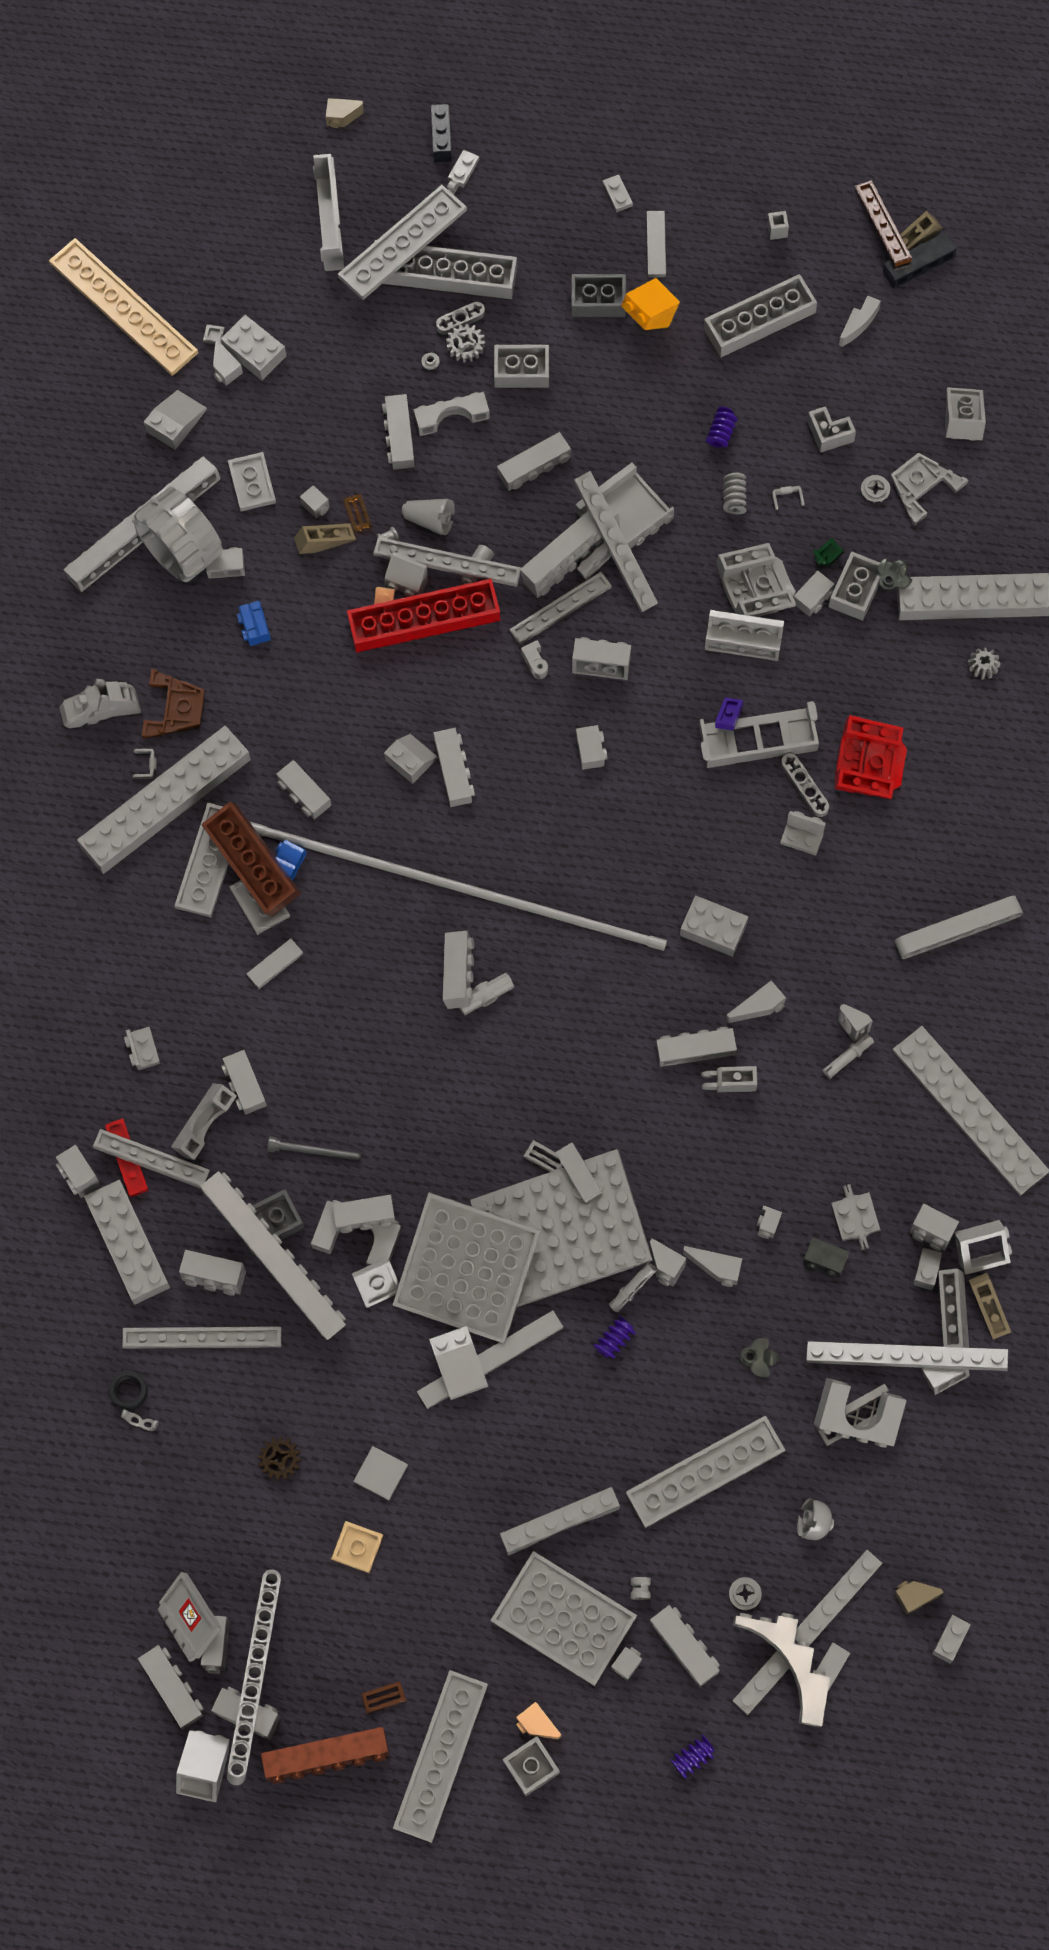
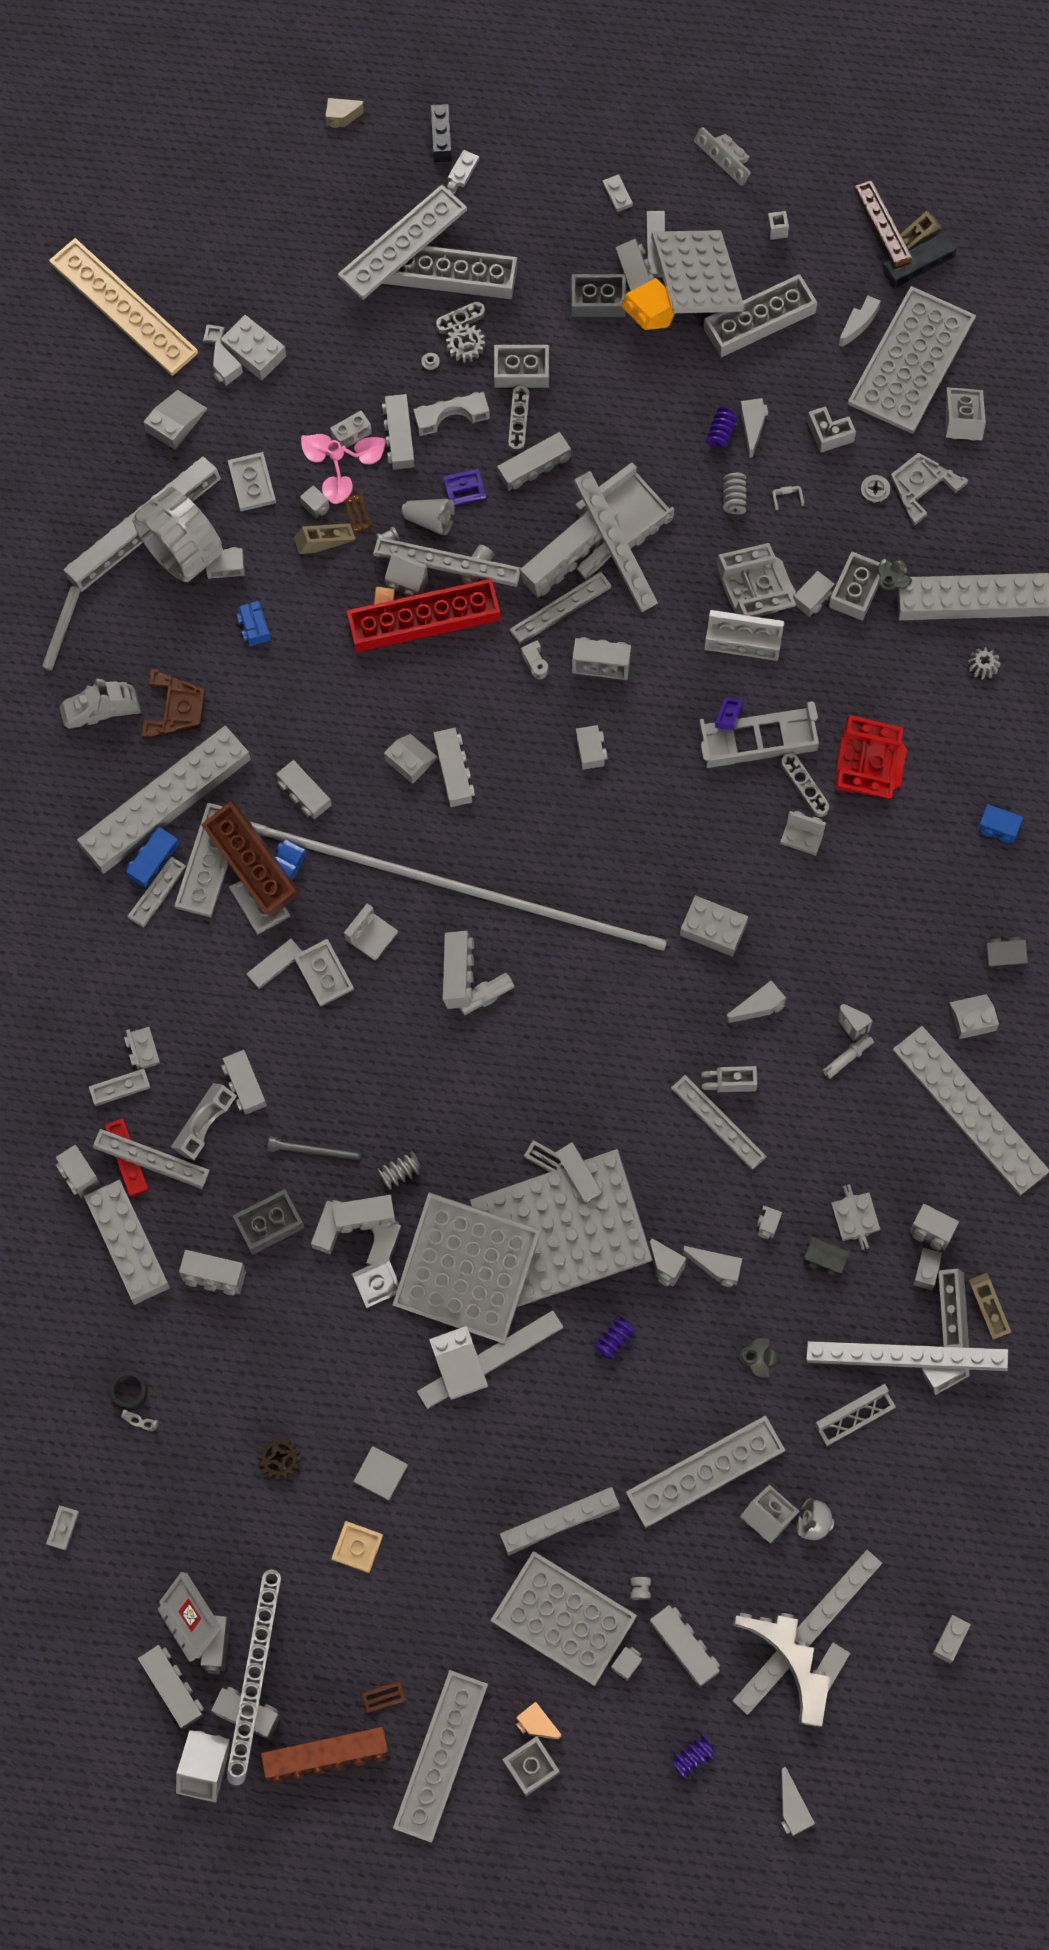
light grey tile [122,1327,282,1349] -> none
light grey piece [133,749,157,779] -> none
light grey brick [200,1171,346,1340] -> none
light grey piece [313,154,344,271] -> none
light grey pin [609,1262,657,1312] -> none
light grey brick [656,1027,737,1067] -> none
light grey gear [729,1577,762,1611] -> none
dark green bracket [812,538,845,567] -> none
light grey arch [814,1378,907,1448] -> none
light grey beam [894,896,1023,959] -> none
dark tan slope [894,1581,943,1615] -> none
light grey window [954,1220,1012,1275] -> none
none -> light grey axle [42,586,80,671]
none -> light grey plate [46,1505,79,1551]
none -> light grey plate [89,1069,150,1106]
none -> blue brick [126,827,179,889]
none -> light grey tile [127,857,187,928]
none -> light grey plate [293,939,354,1007]
none -> bright pink plant [301,434,386,504]
none -> light grey brick [330,411,372,448]
none -> light grey bracket [344,904,398,961]
none -> light grey piece [377,1151,421,1190]
none -> dark purple plate [443,468,487,508]
none -> light grey beam [508,385,529,453]
none -> light grey brick [616,239,655,291]
none -> light grey plate [651,230,744,313]
none -> light grey tile [671,1075,767,1171]
none -> light grey bracket [694,127,751,186]
none -> light grey slope [740,398,768,458]
none -> light grey slope [740,1485,800,1544]
none -> light grey slope [781,1767,815,1836]
none -> light grey plate [848,286,976,434]
none -> light grey slope [949,994,999,1039]
none -> blue brick [978,804,1023,843]
none -> dark grey brick [985,937,1028,967]

